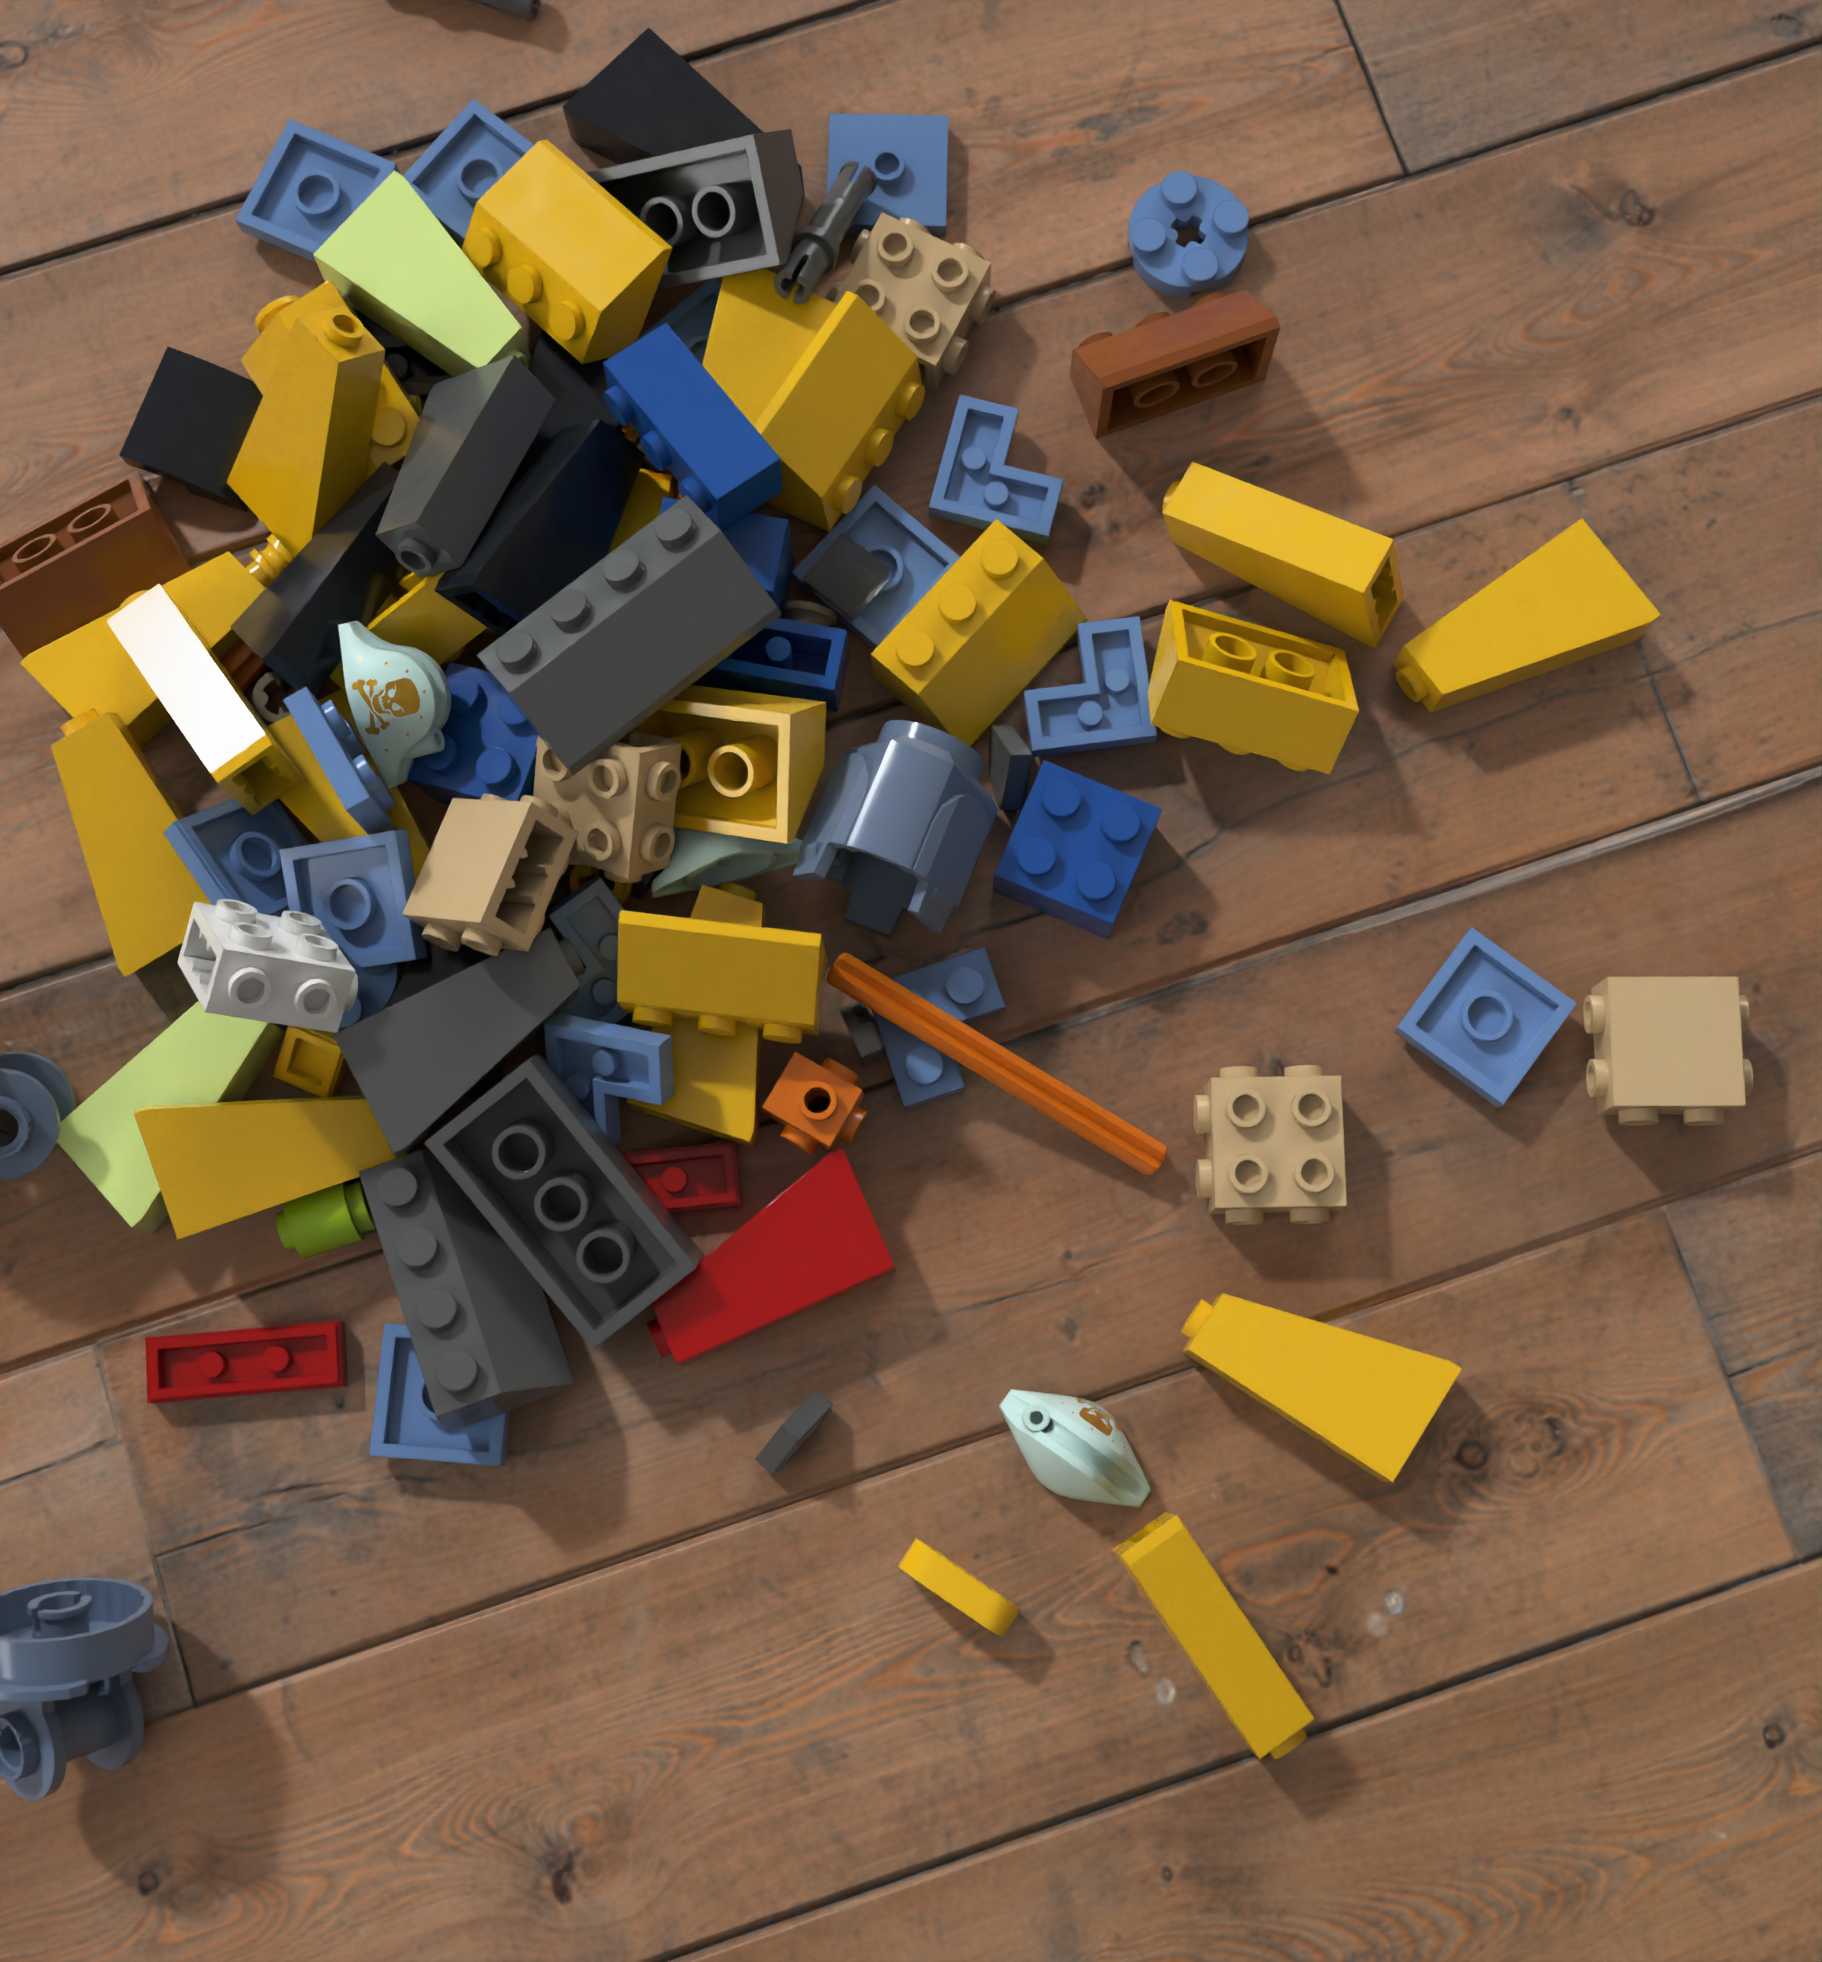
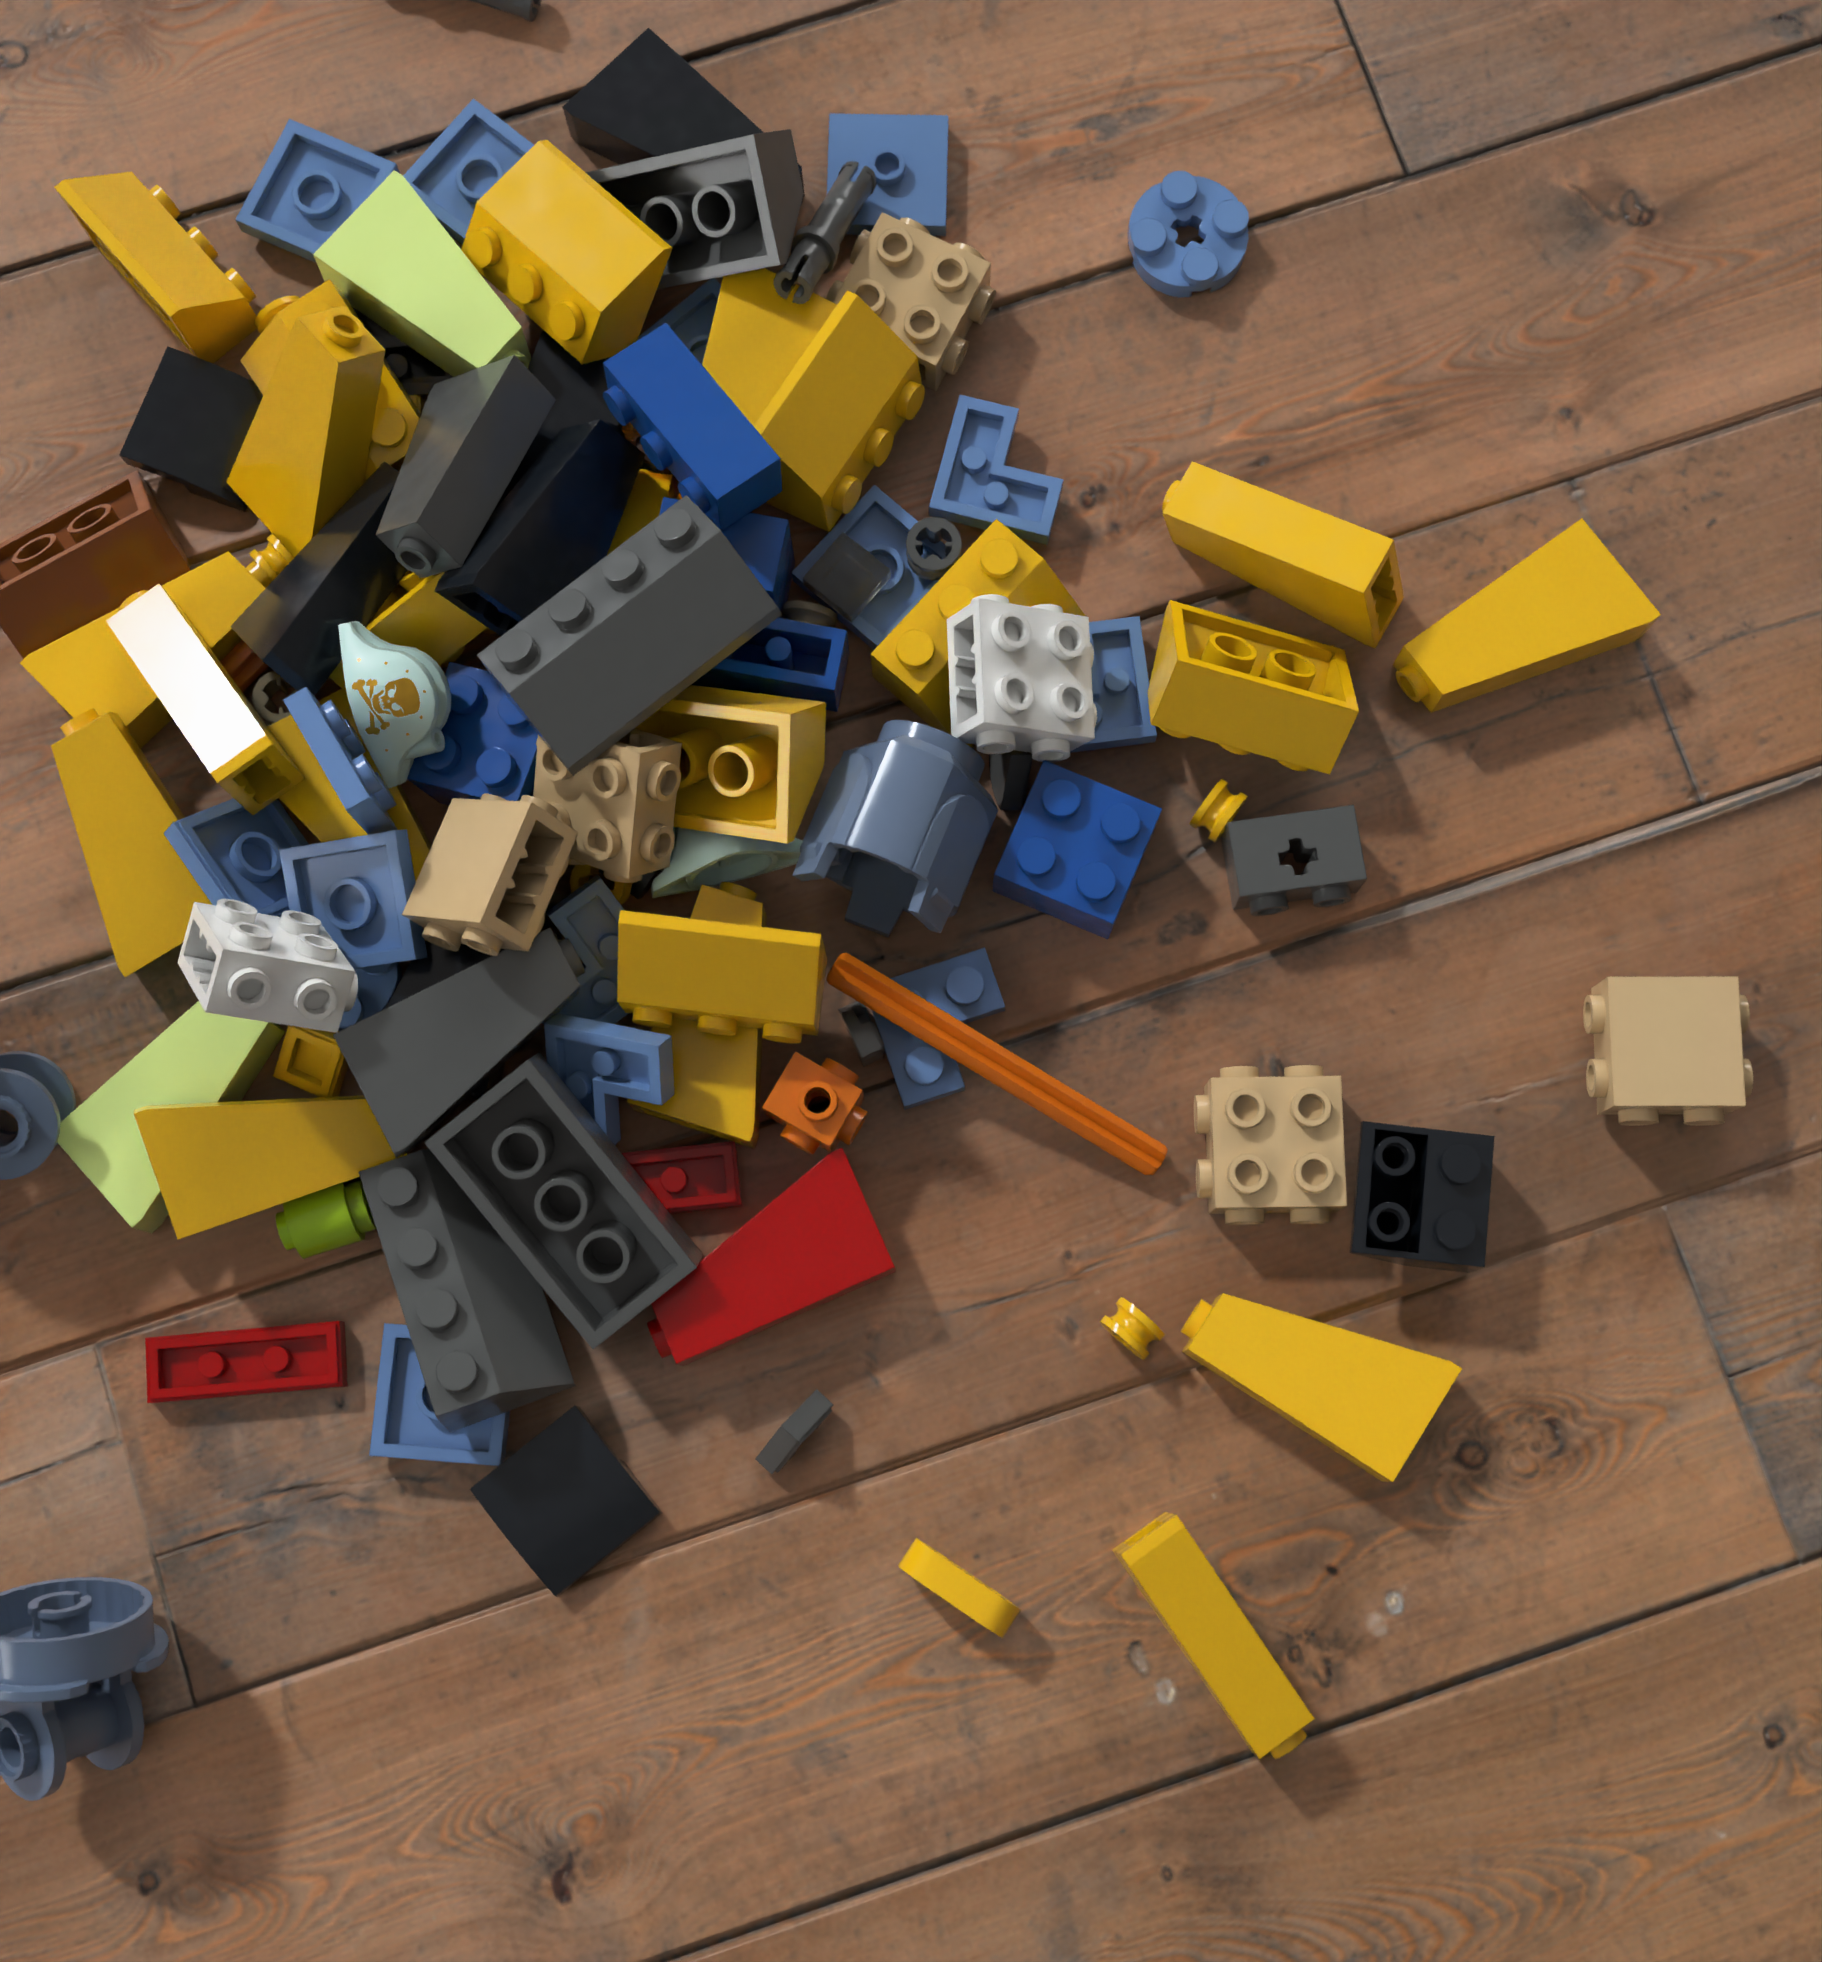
light aqua hat [999,1389,1152,1508] -> none
dark orange slope [1070,289,1280,439] -> none
medium blue plate [1393,927,1577,1108] -> none
none -> yellow slope [54,172,257,363]
none -> black slope [470,1405,662,1597]
none -> dark grey bush [906,517,962,581]
none -> white brick [947,594,1097,762]
none -> yellow bush [1100,1297,1165,1360]
none -> yellow bush [1189,778,1248,842]
none -> dark grey brick [1221,805,1367,916]
none -> black slope [1350,1121,1495,1273]

